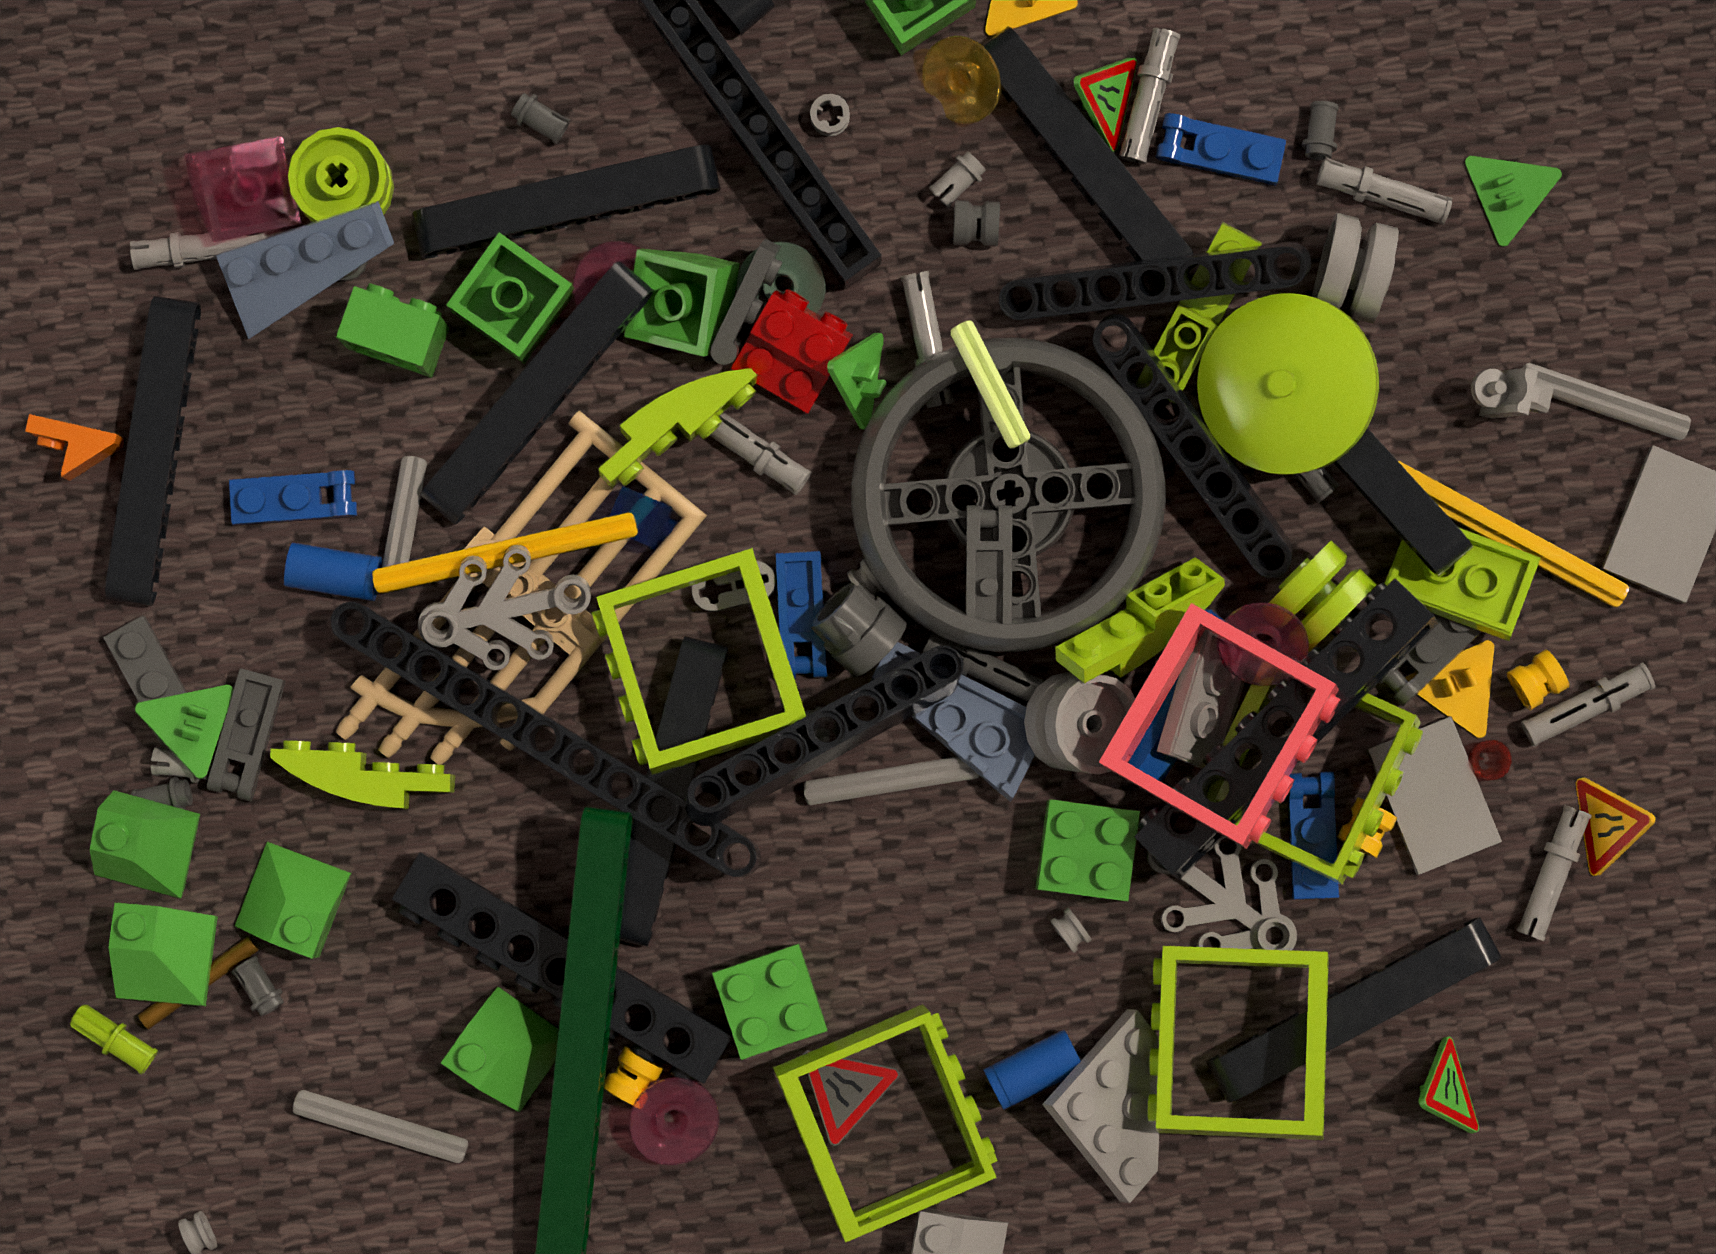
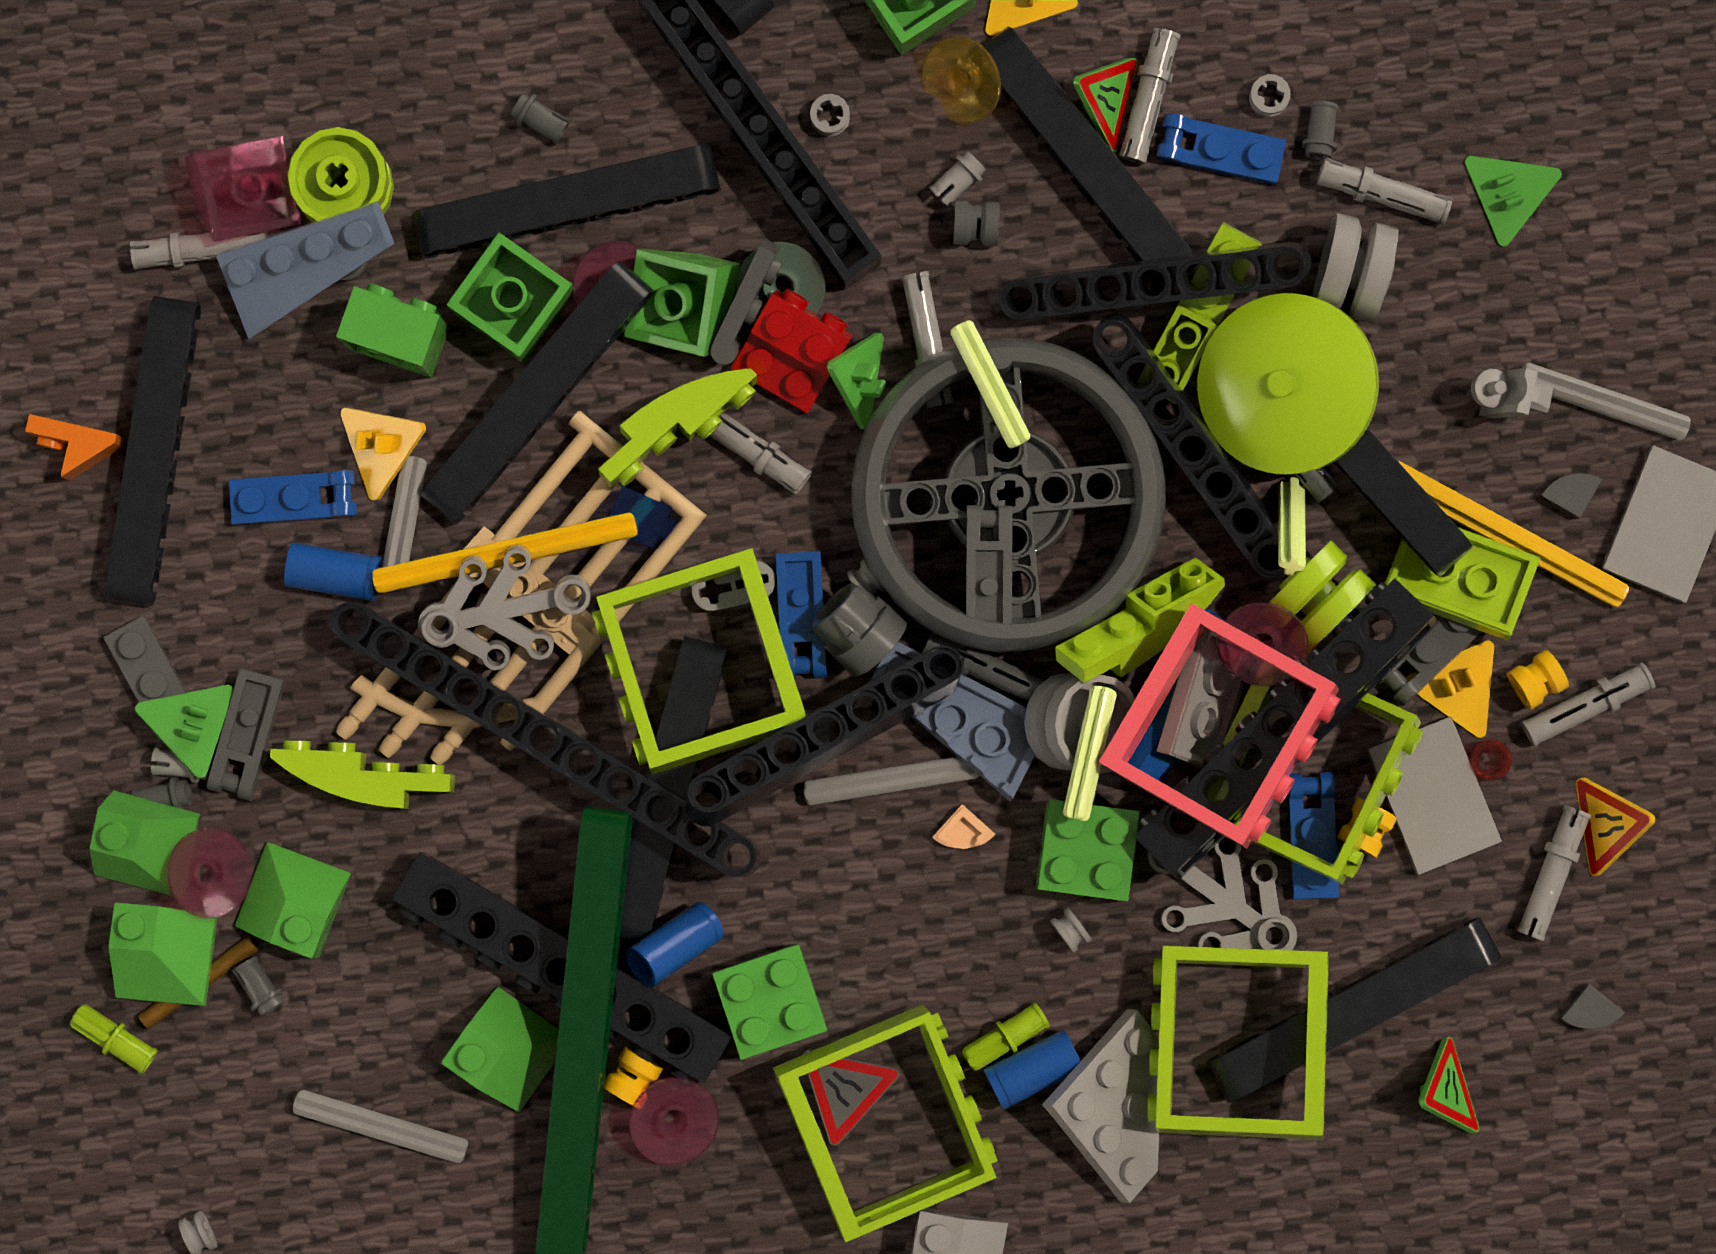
none -> clear pink dish [167,828,252,918]
none -> yellow piece [340,407,426,500]
none -> blue pin [626,902,724,988]
none -> light nougat tile [932,804,995,849]
none -> lime axle [962,1002,1050,1071]
none -> yellowish green axle [1063,686,1117,821]
none -> light grey bush [1249,74,1291,117]
none -> yellowish green axle [1278,477,1306,575]
none -> dark grey tile [1539,473,1602,519]
none -> dark grey tile [1559,983,1625,1029]

